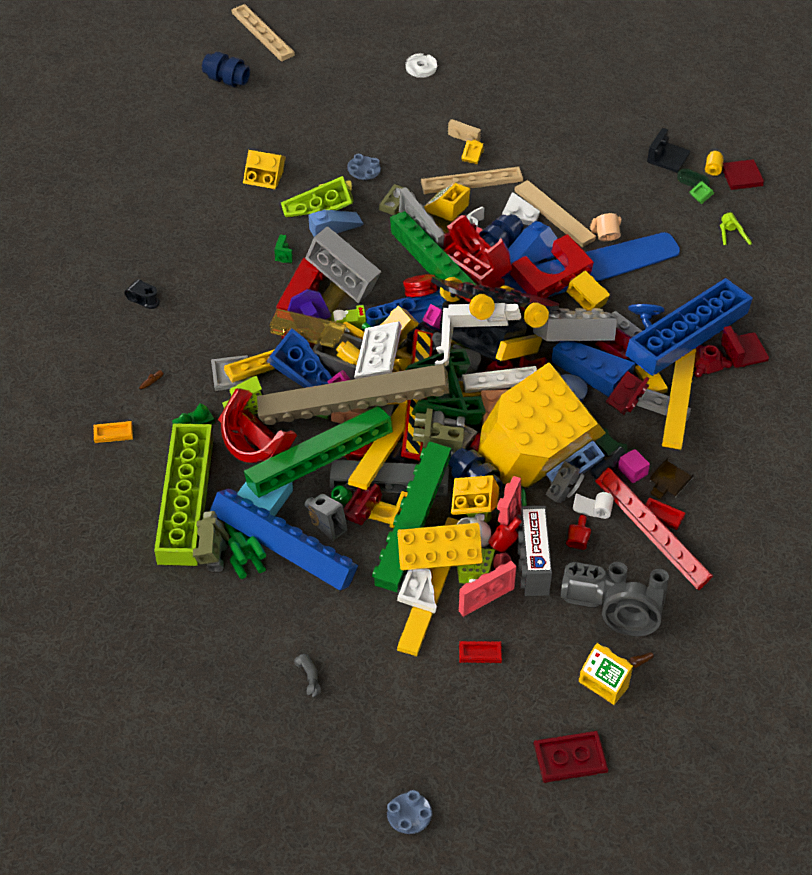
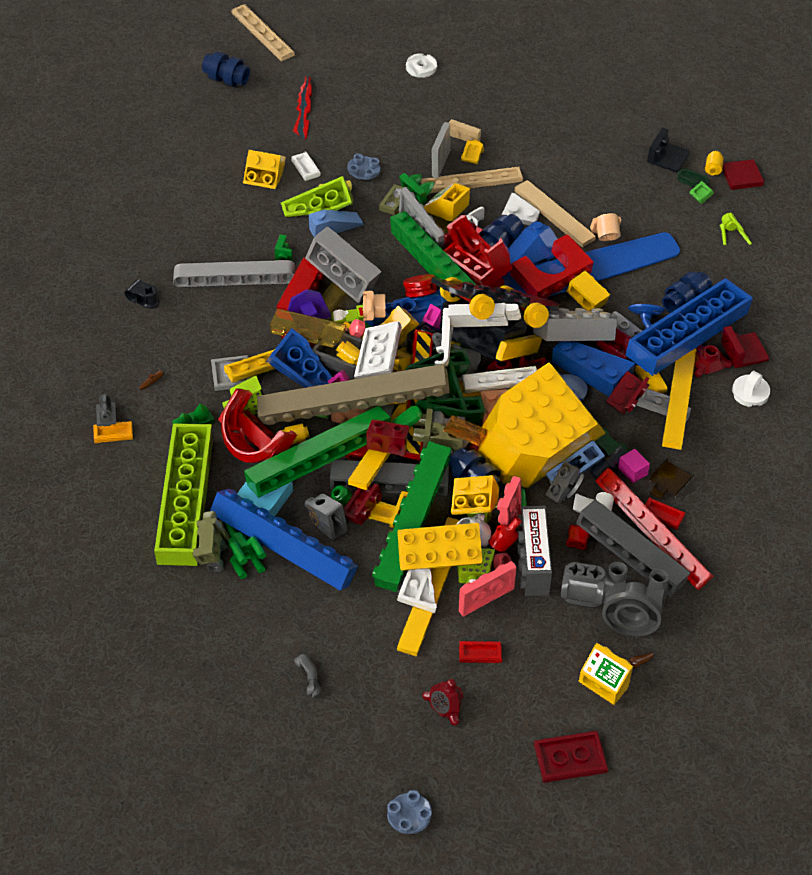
none -> dark grey hinge [96,394,116,426]
none -> light grey beam [173,260,296,287]
none -> yellow brick [282,423,310,445]
none -> white tile [291,152,320,181]
none -> red sword [293,76,312,139]
none -> coral tile [349,319,365,338]
none -> light nougat piece [363,291,385,321]
none -> dark red bracket [367,419,409,456]
none -> green piece [391,406,422,428]
none -> green tile [399,173,435,205]
none -> dark red rock [422,679,463,726]
none -> light grey tile [432,122,450,178]
none -> clear orange tile [443,415,488,446]
none -> dark grey brick [576,499,690,598]
none -> dark blue piece [662,272,712,313]
none -> white tile [732,371,770,407]

